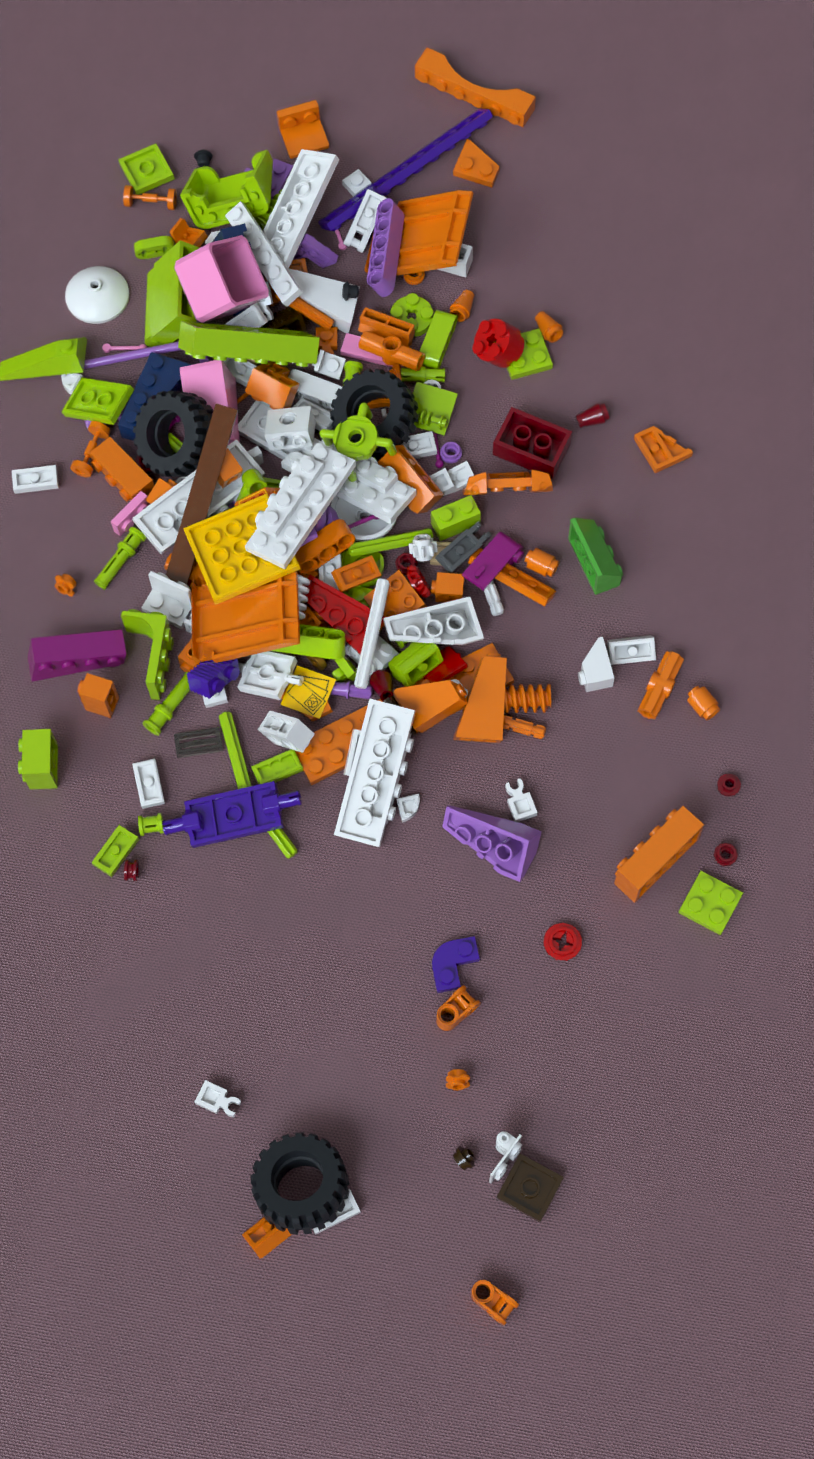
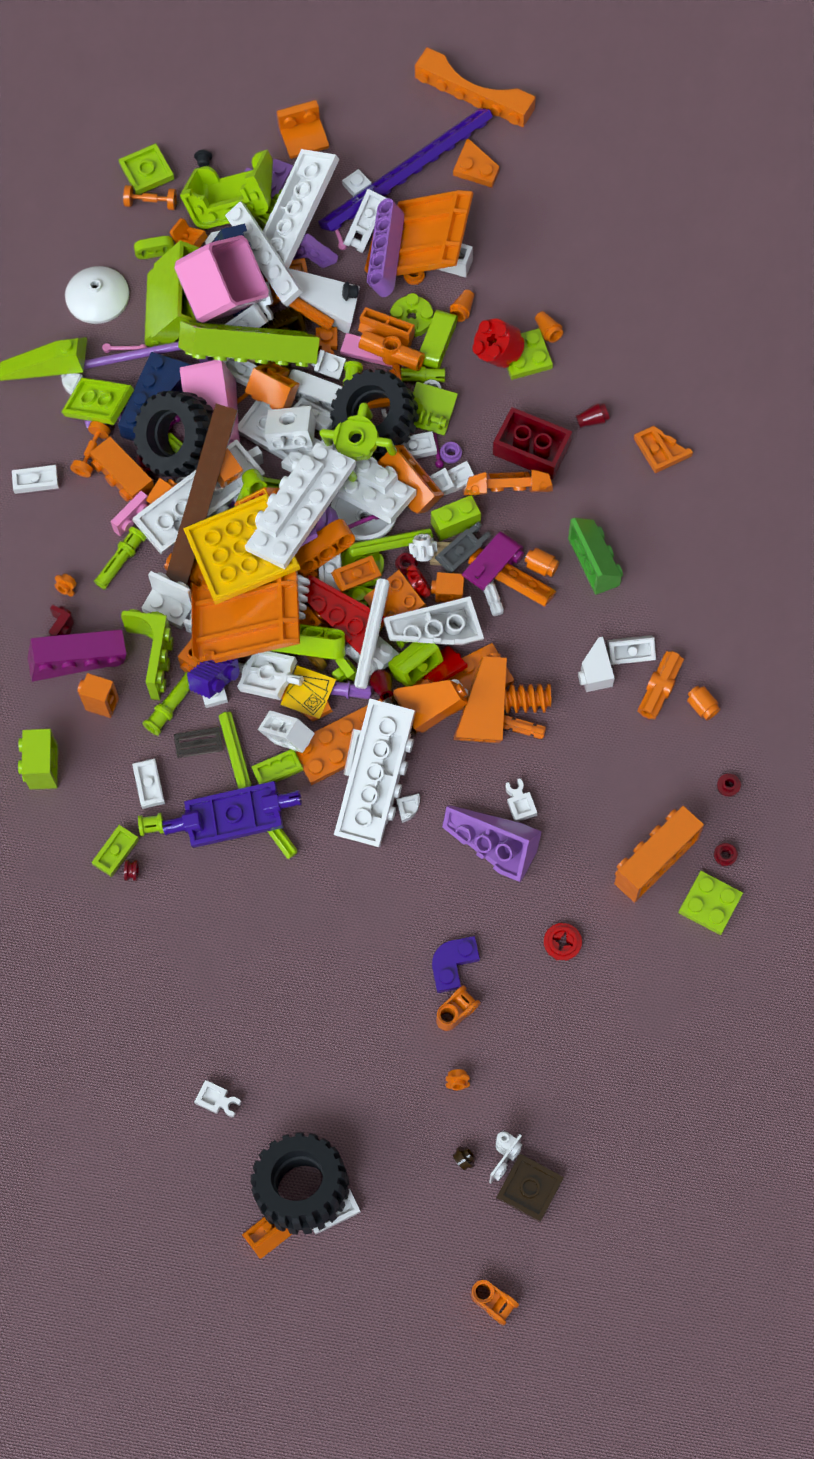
none -> dark red bracket [49,605,74,636]

